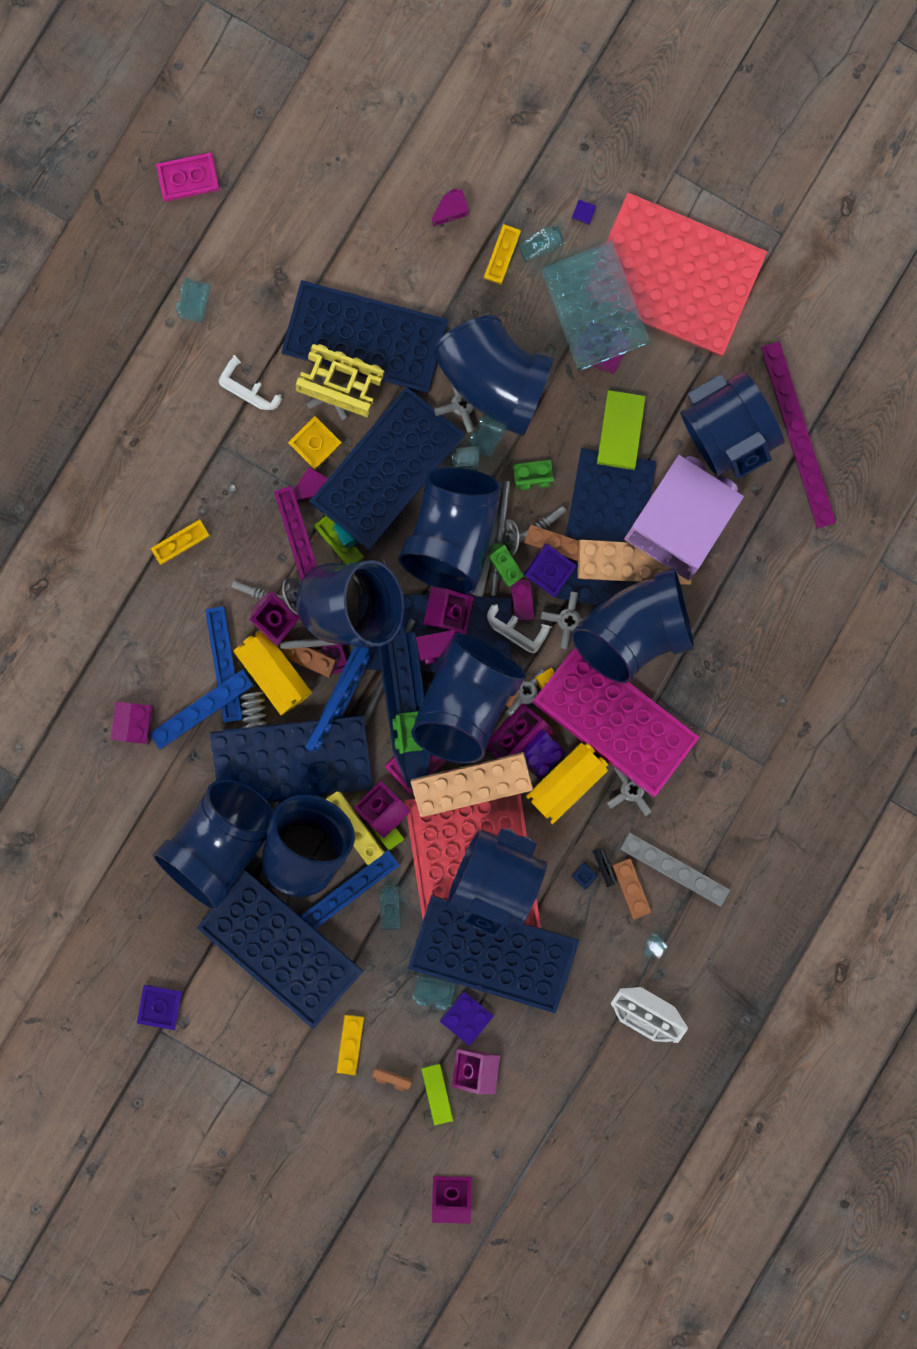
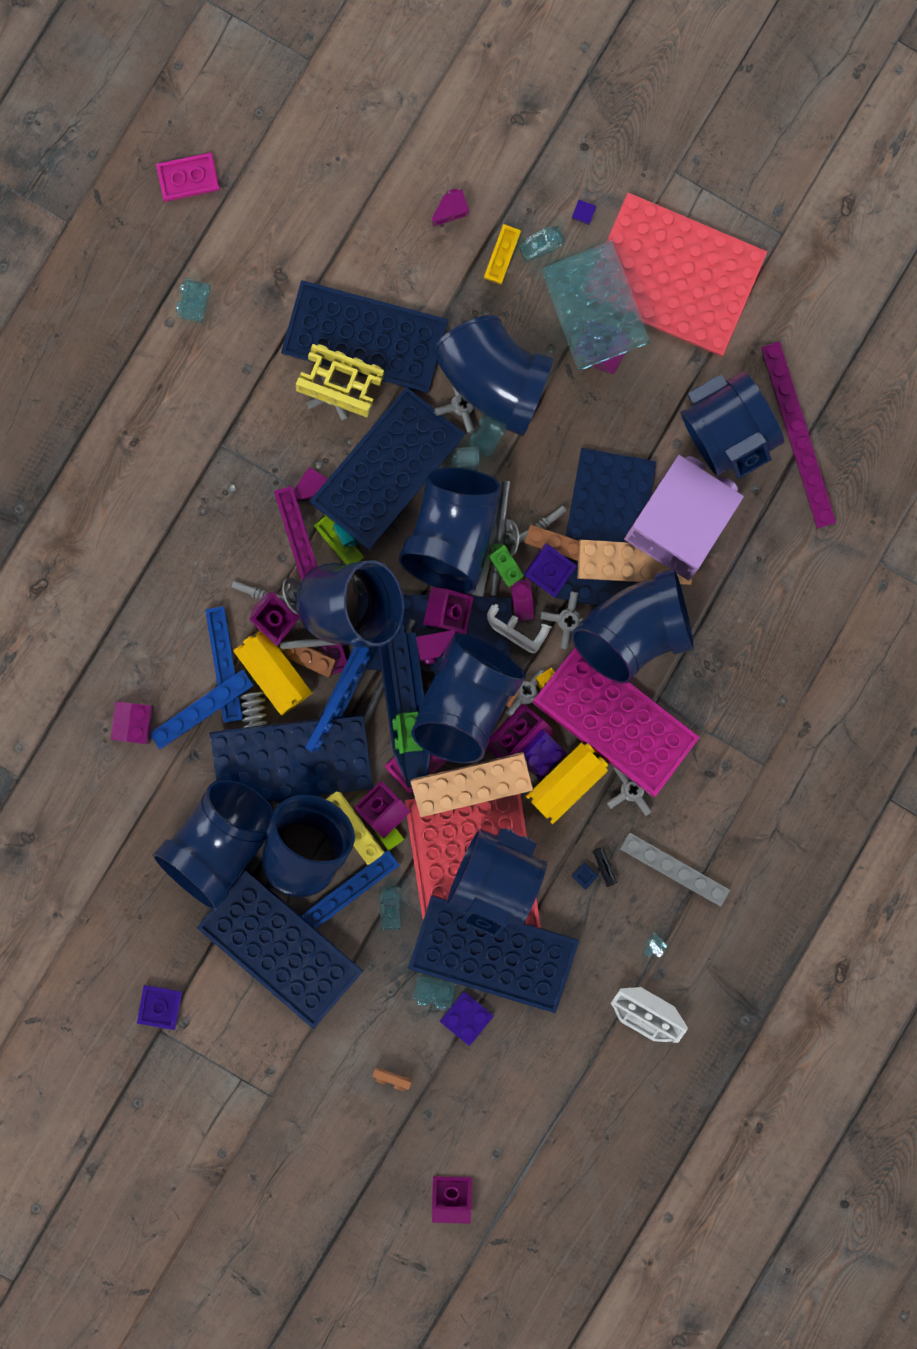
yellow plate [150,519,210,565] -> none
white piece [219,355,283,410] -> none
yellow plate [288,416,342,470] -> none
yellow plate [336,1014,364,1076] -> none
lime tile [421,1063,453,1126] -> none
magenta slope [452,1048,500,1095] -> none
bright green bracket [513,460,554,490] -> none
lime tile [597,390,646,470] -> none
nougat plate [612,858,651,920] -> none

